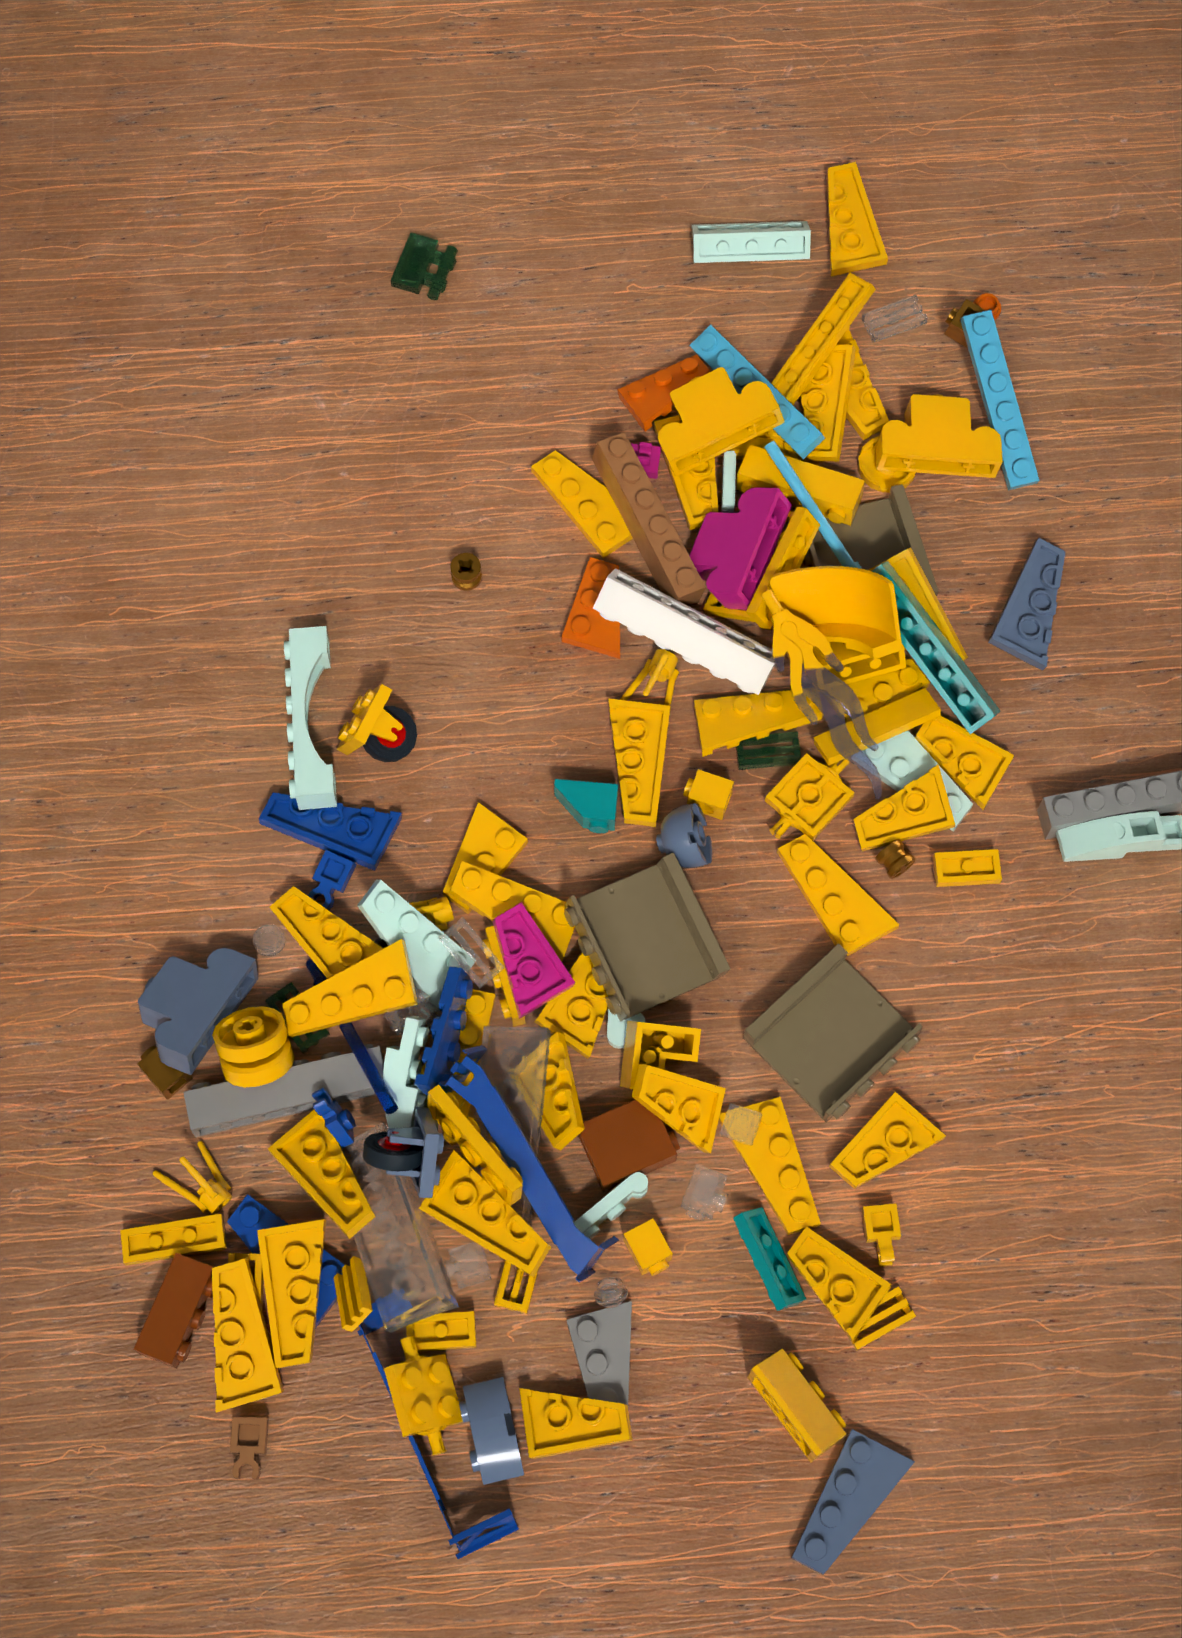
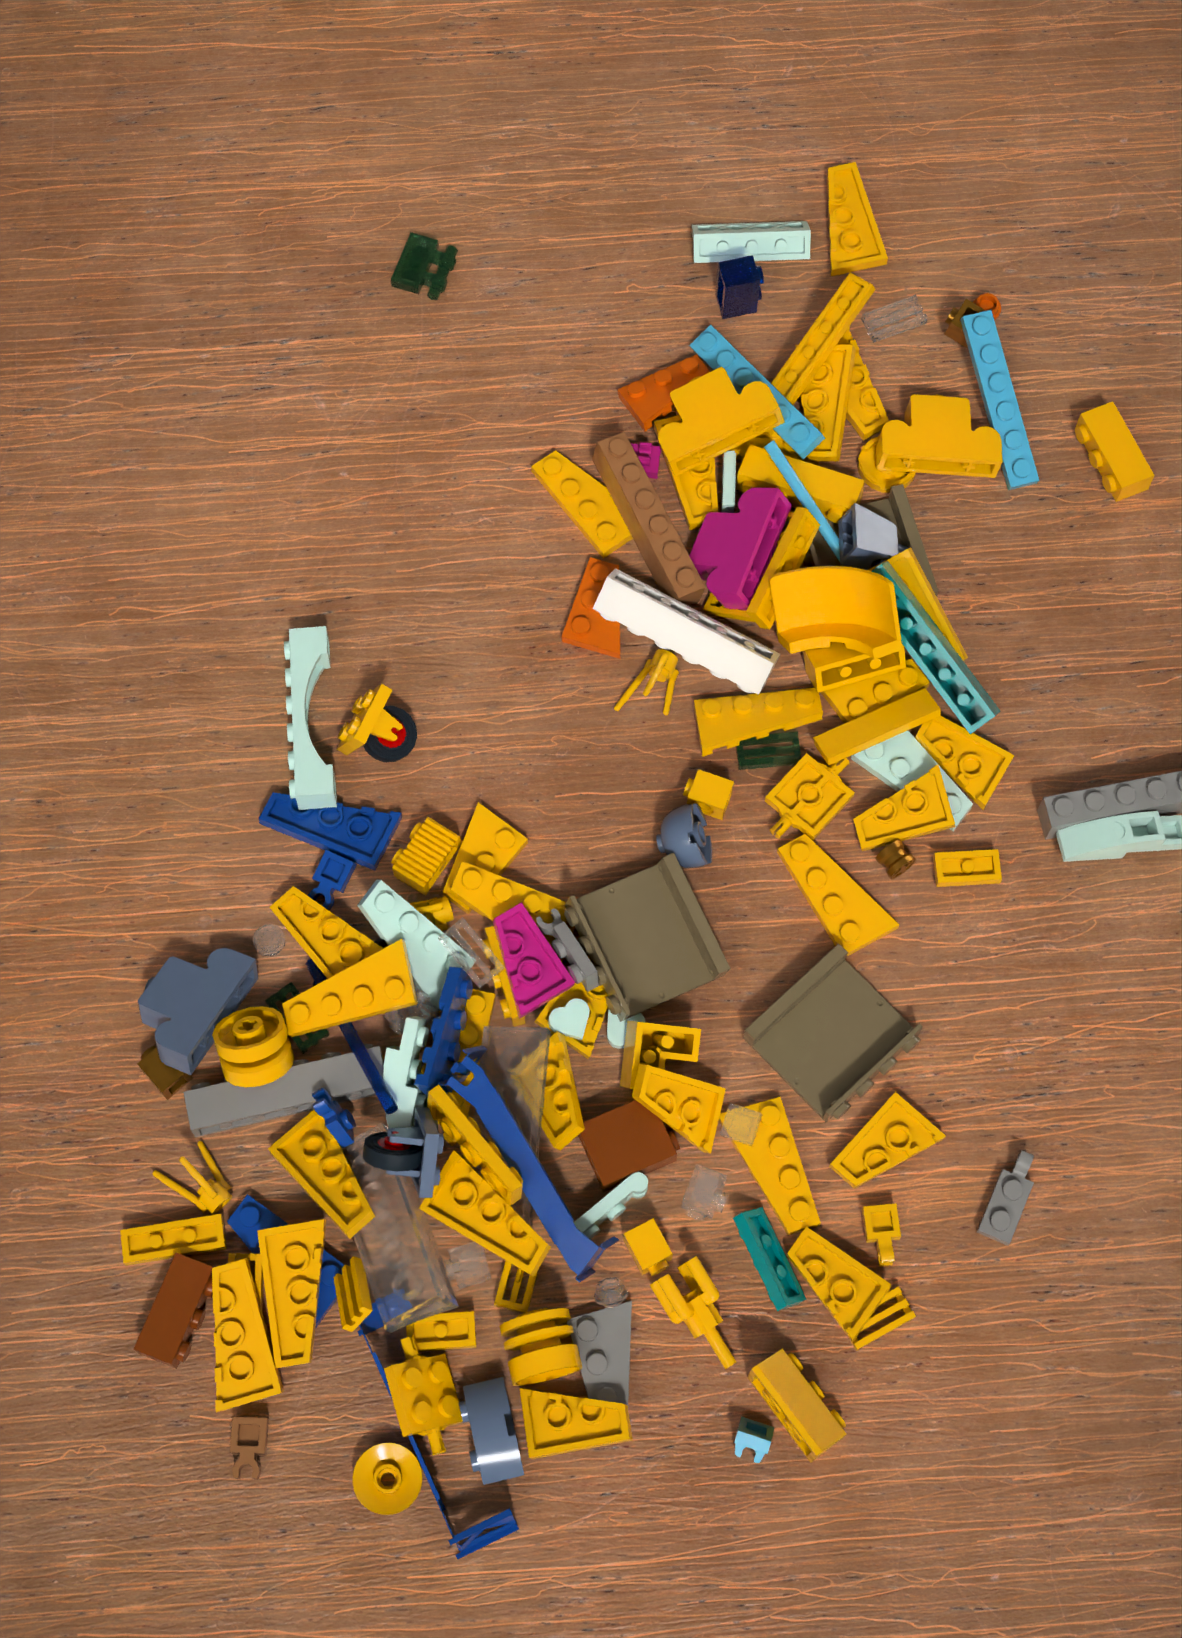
pearl gold wheel [450,553,482,591] -> none
teal slope [554,779,618,834] -> none
yellow wing [608,698,671,827] -> none
clear purple piece [761,589,882,800] -> none
sand blue wing [791,1429,915,1575] -> none
sand blue wing [988,538,1066,671] -> none
none -> yellow dish [352,1443,423,1515]
none -> yellow brick [391,817,461,896]
none -> yellow wheel [499,1308,582,1386]
none -> light grey plate [536,908,599,992]
none -> light aqua tile [548,998,590,1040]
none -> yellow plant [649,1256,736,1369]
none -> clear blue brick [715,255,764,319]
none -> medium azure tile [734,1416,775,1463]
none -> sand blue torso [838,503,908,570]
none -> light grey plate [977,1151,1034,1246]
none -> yellow brick [1075,401,1155,502]

